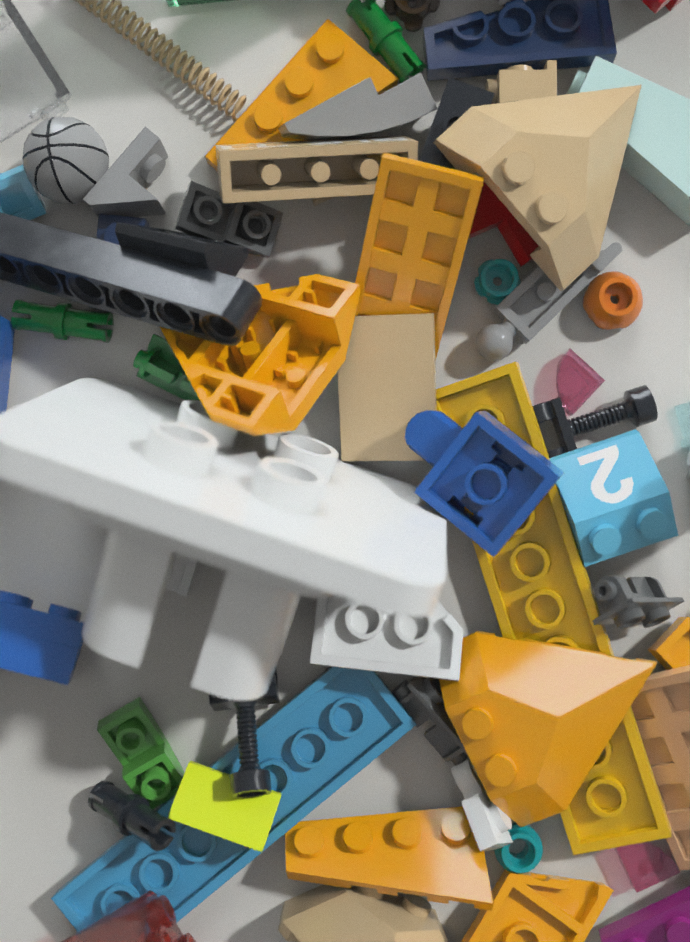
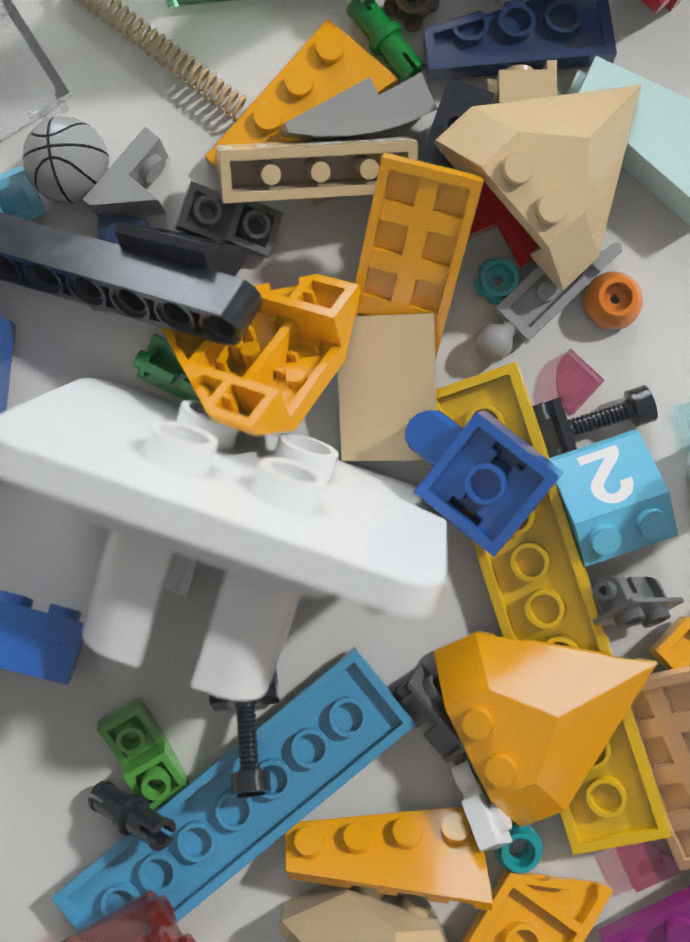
green pin [11,299,114,343] -> none
neon yellow slope [168,760,282,851] -> none
white plate [310,594,463,681] -> none

